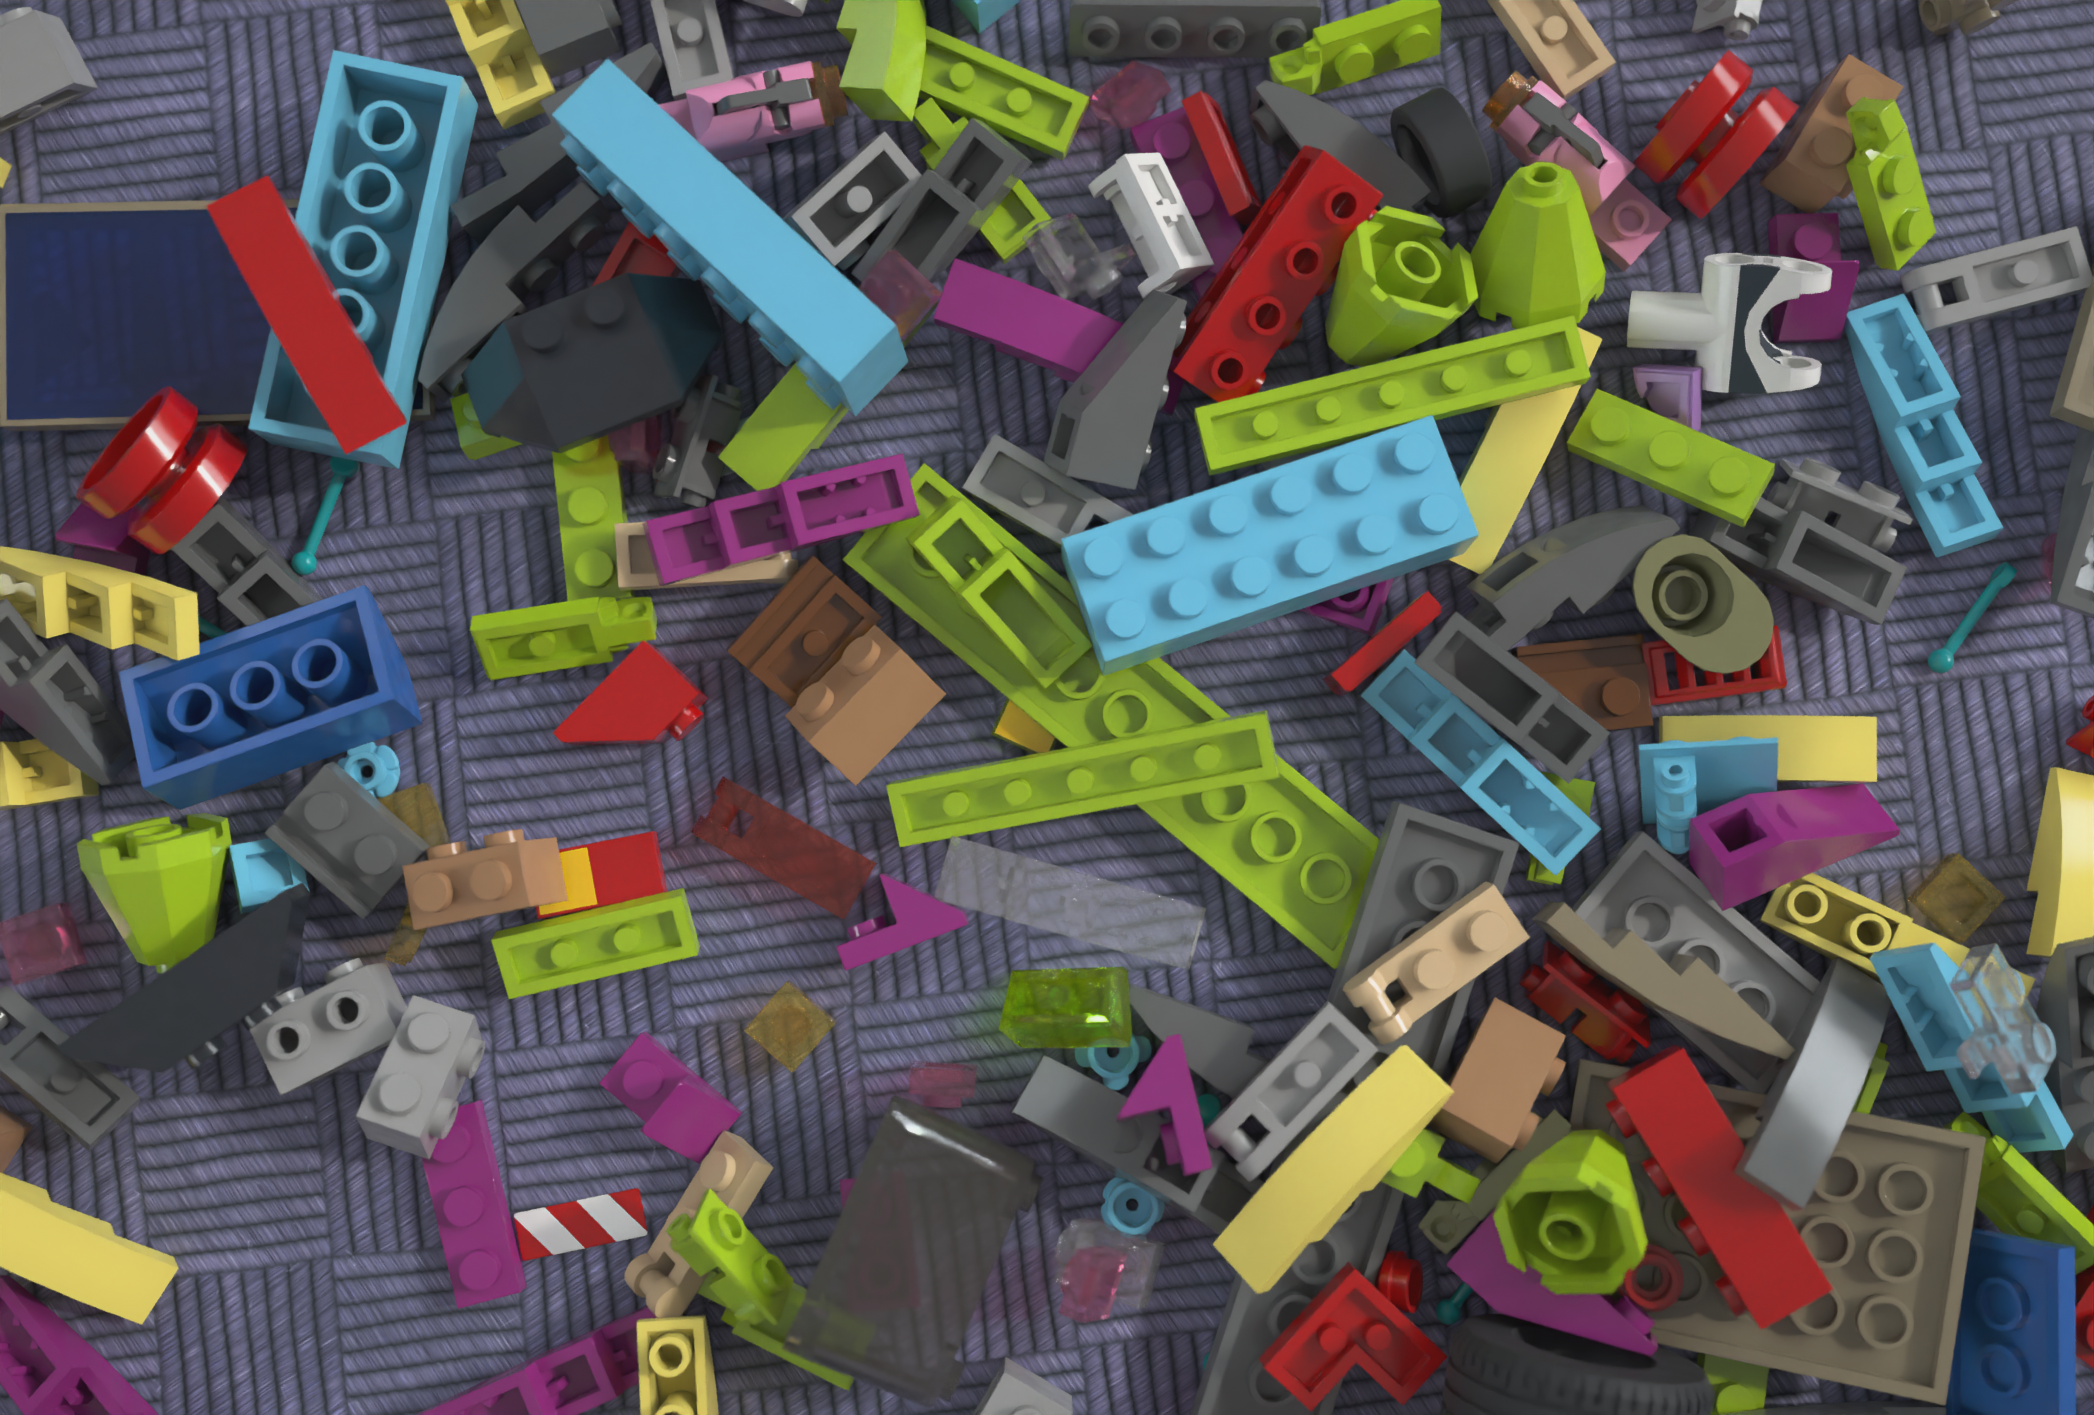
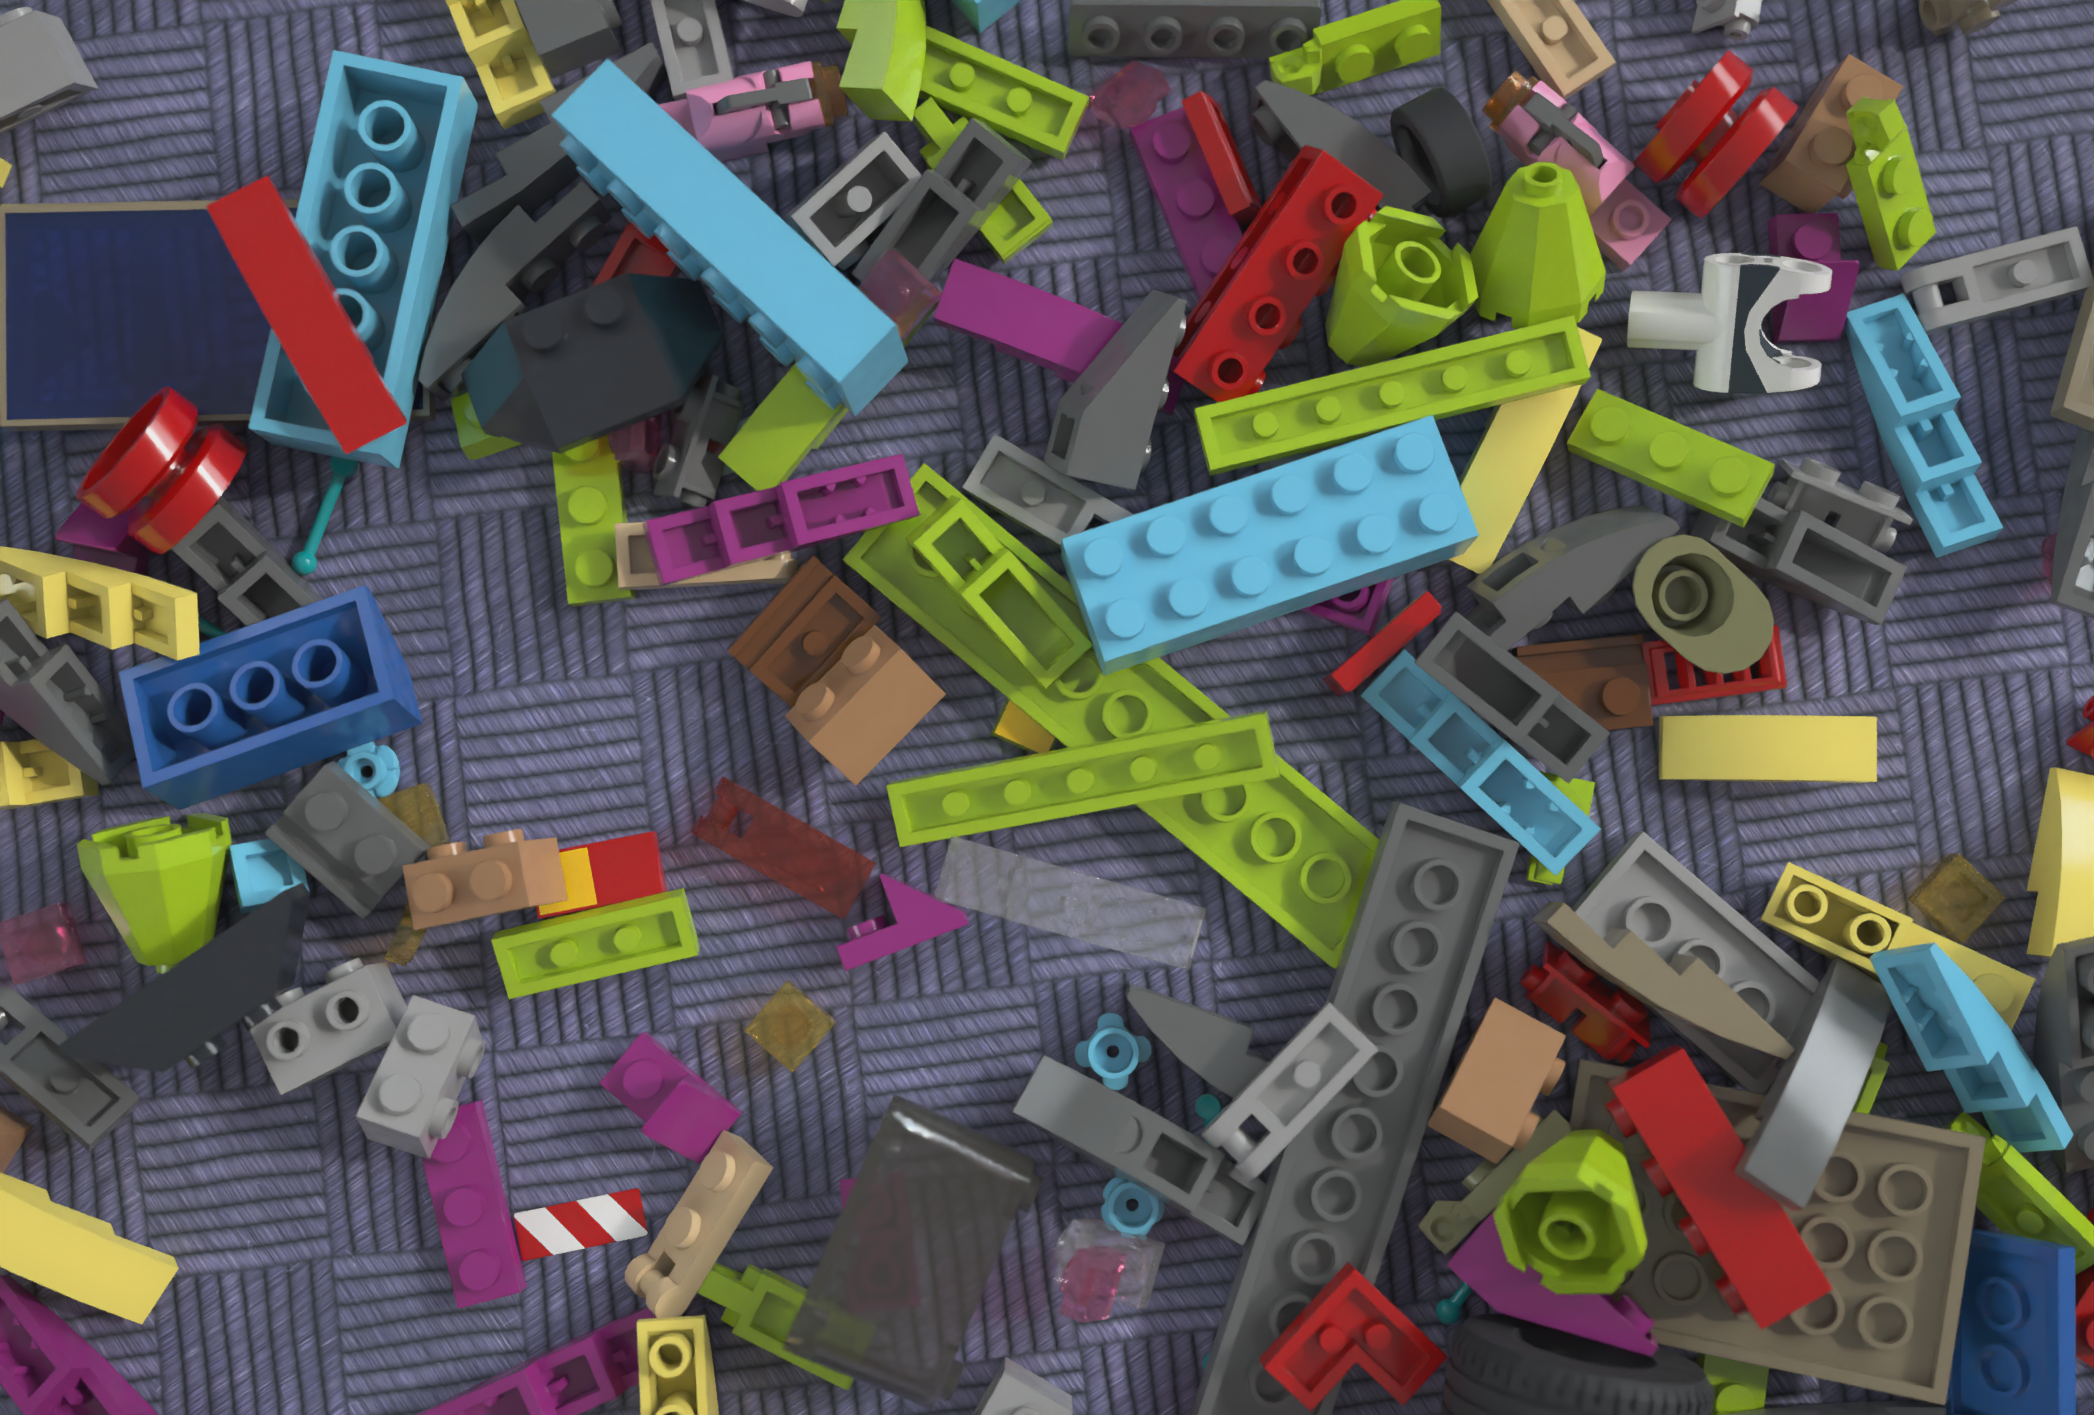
lime hinge [470,596,657,680] -> none
red slope [553,640,708,745] -> none
lime hinge [666,1188,794,1325] -> none
clear pink plate [909,1061,978,1108] -> none
clear neon green slope [998,967,1132,1048] -> none
clear bracket [1022,213,1136,300] -> none
white hinge [1088,153,1215,299] -> none
magenta slope [1116,1034,1213,1176] -> none
light yellow slope [1213,1045,1454,1294] -> none
tan plate [1343,881,1530,1045] -> none
red plate [1374,1250,1423,1313] -> none
lime plate [1380,1127,1481,1204] -> none
red plate [1617,1243,1684,1312] -> none
medium lavender tile [1633,363,1703,431] -> none
medium azure hinge [1639,736,1778,854] -> none
magenta slope [1689,783,1900,911] -> none
teal hinge [1927,562,2017,674] -> none
clear plate [1949,943,2058,1094] -> none

